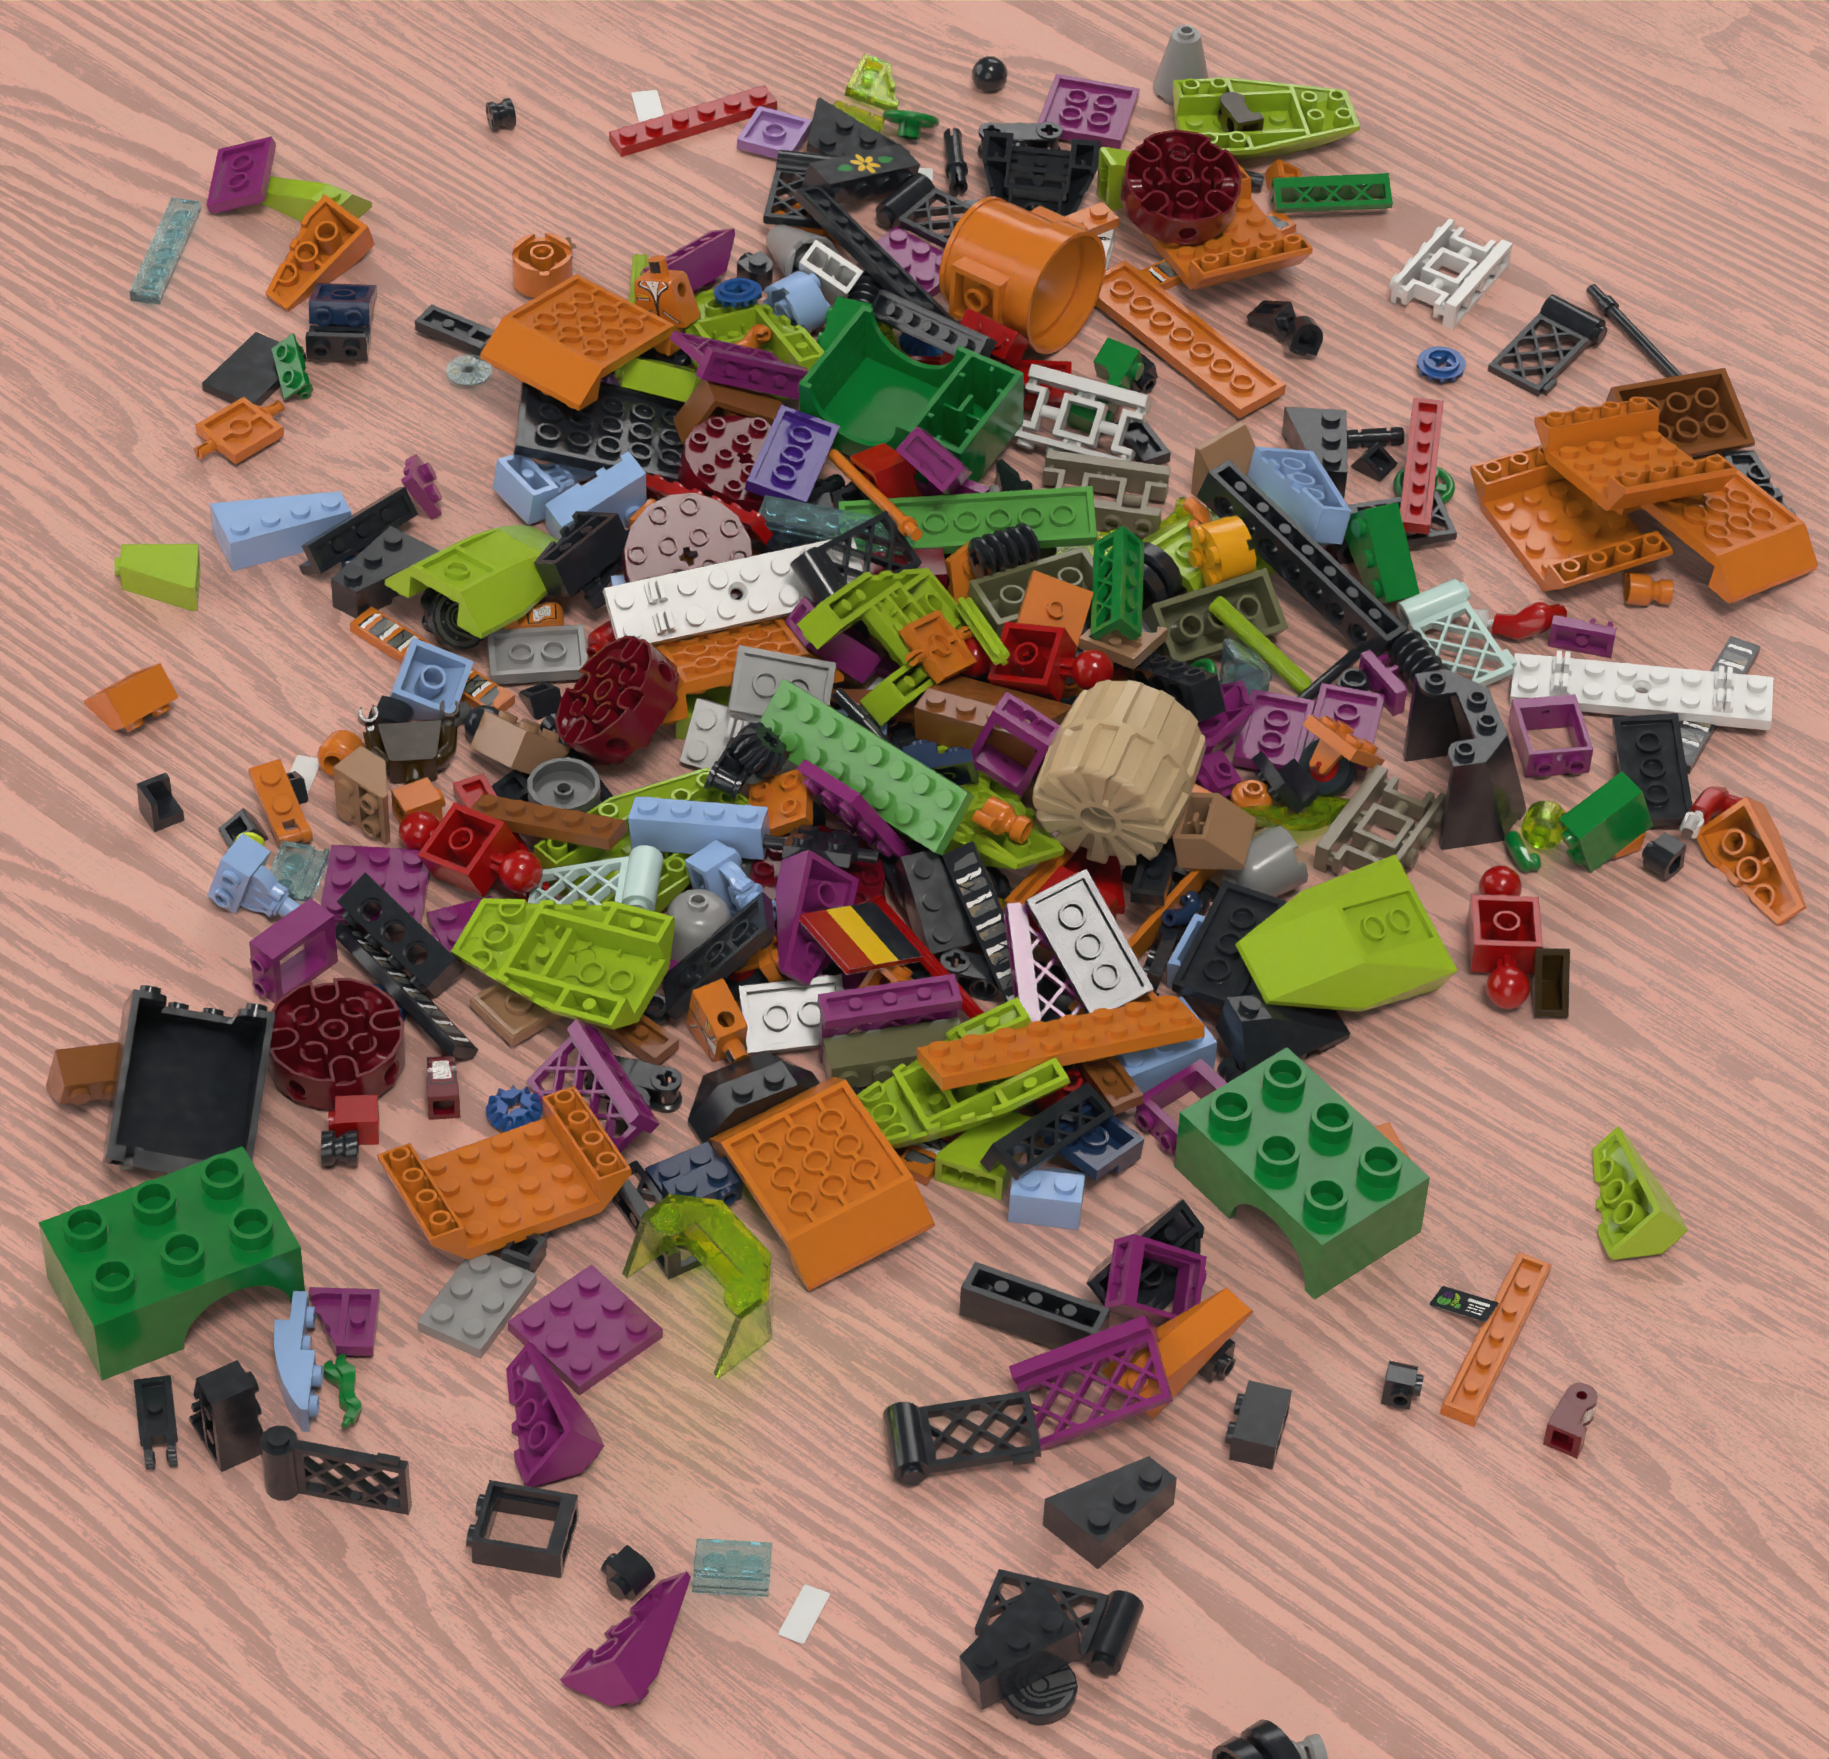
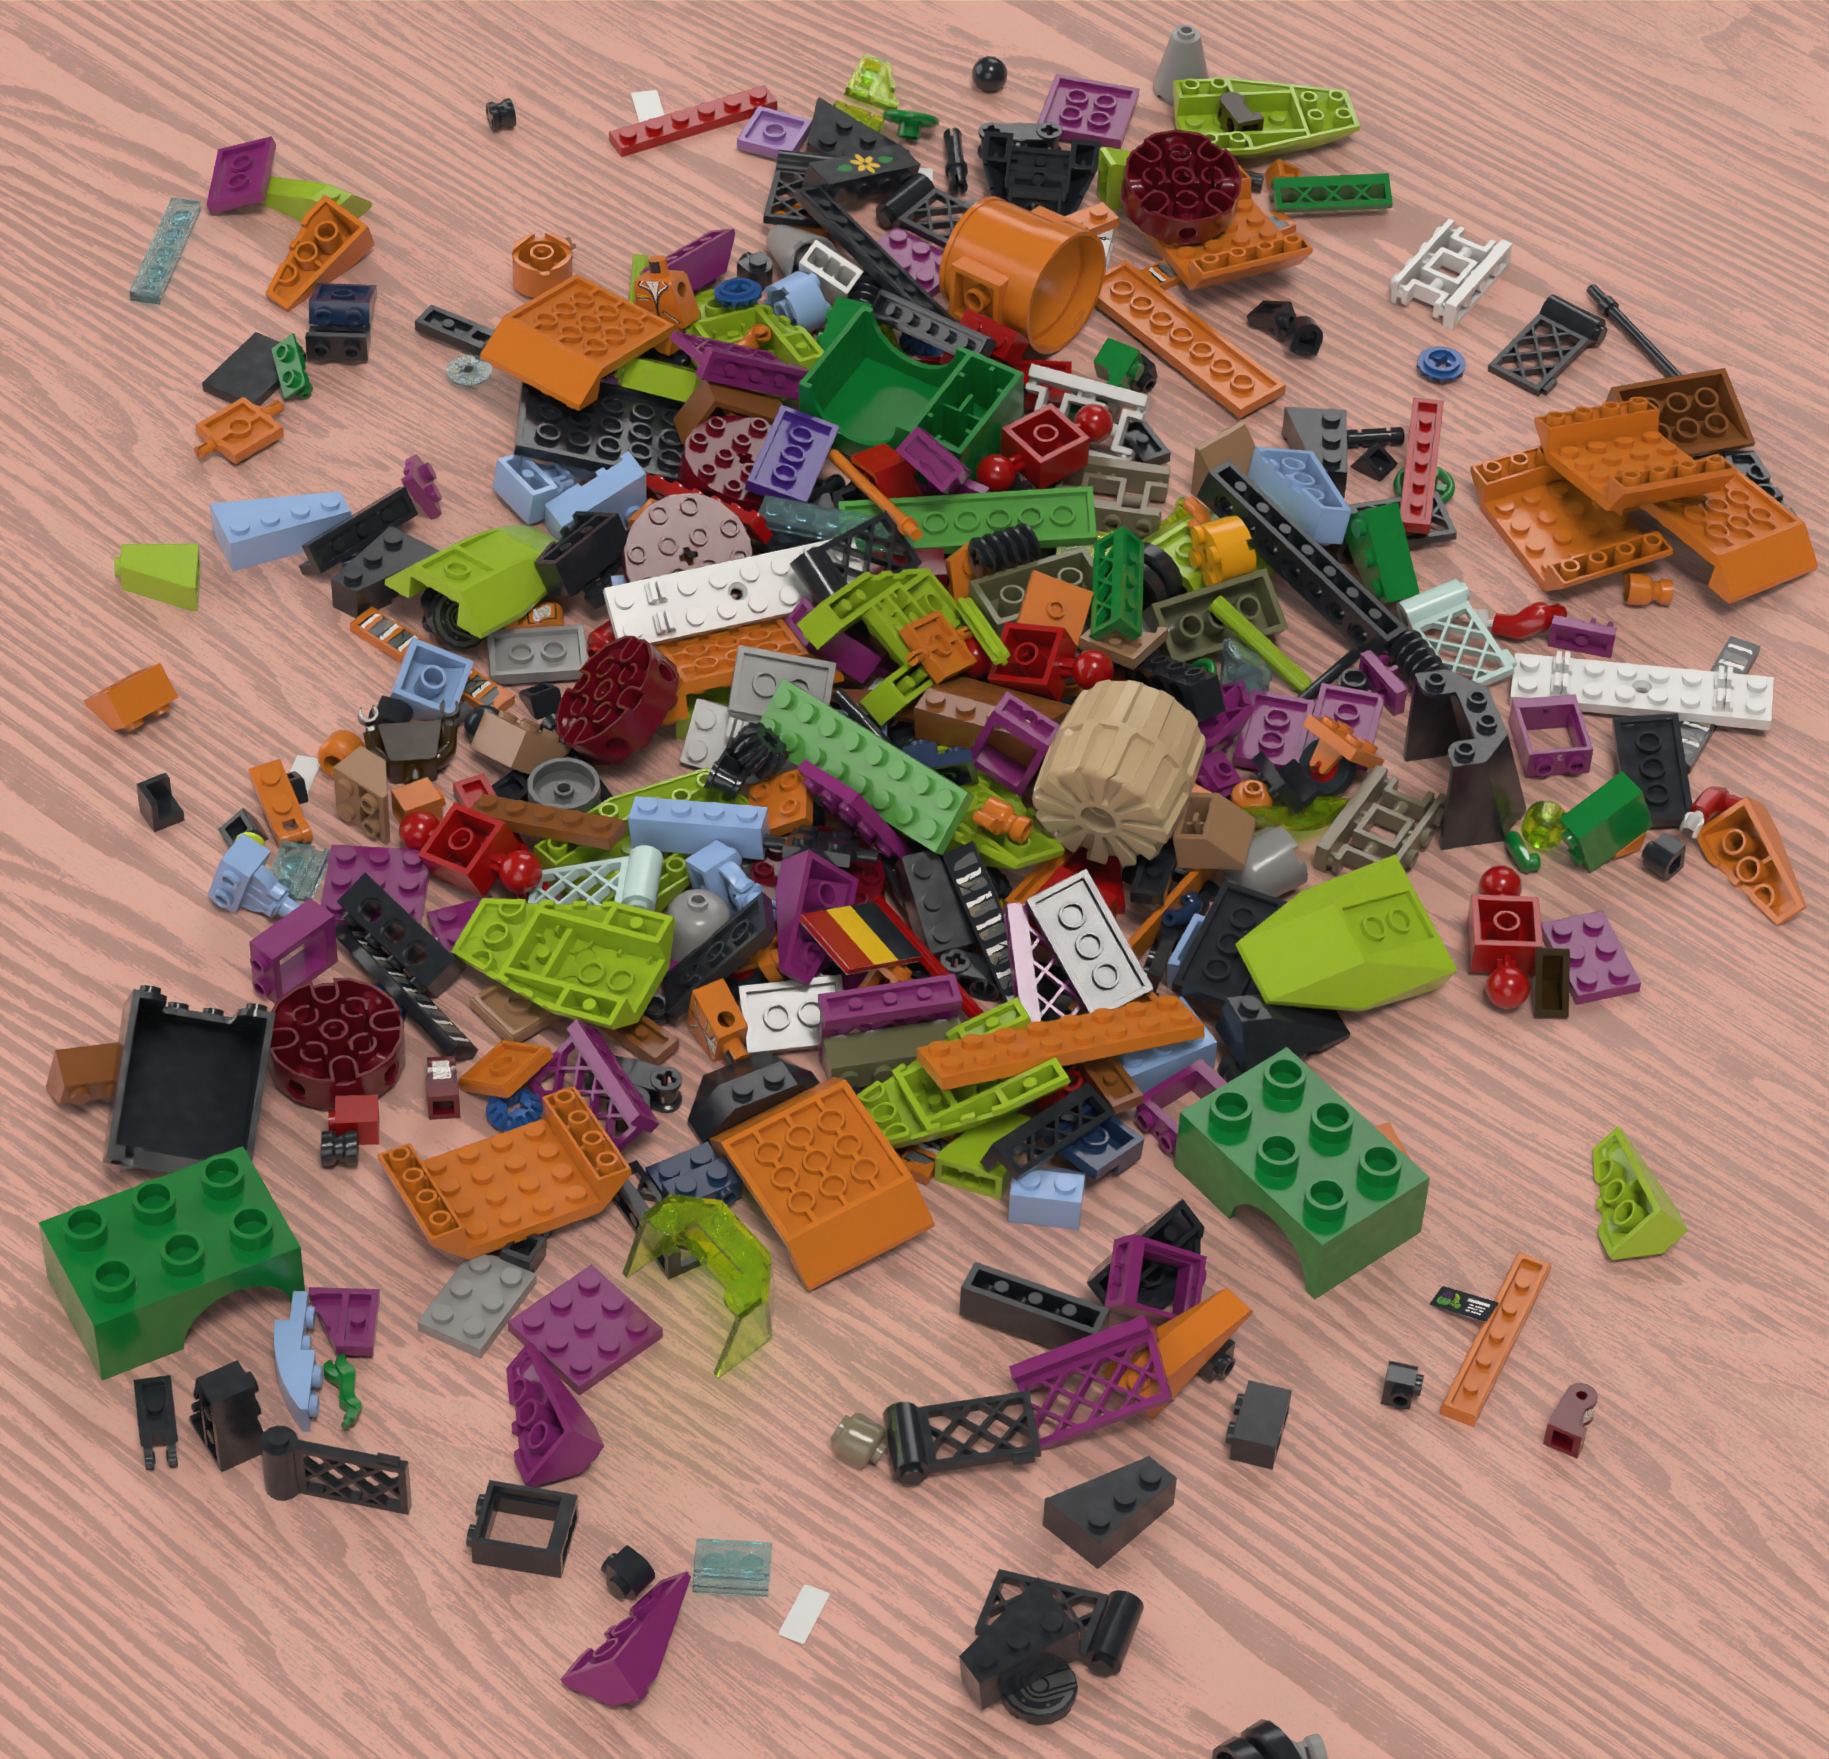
none -> orange plate [458,1040,554,1098]
none -> dark tan head [831,1413,888,1468]
none -> red brick [976,403,1113,492]
none -> plate [1541,910,1641,1005]

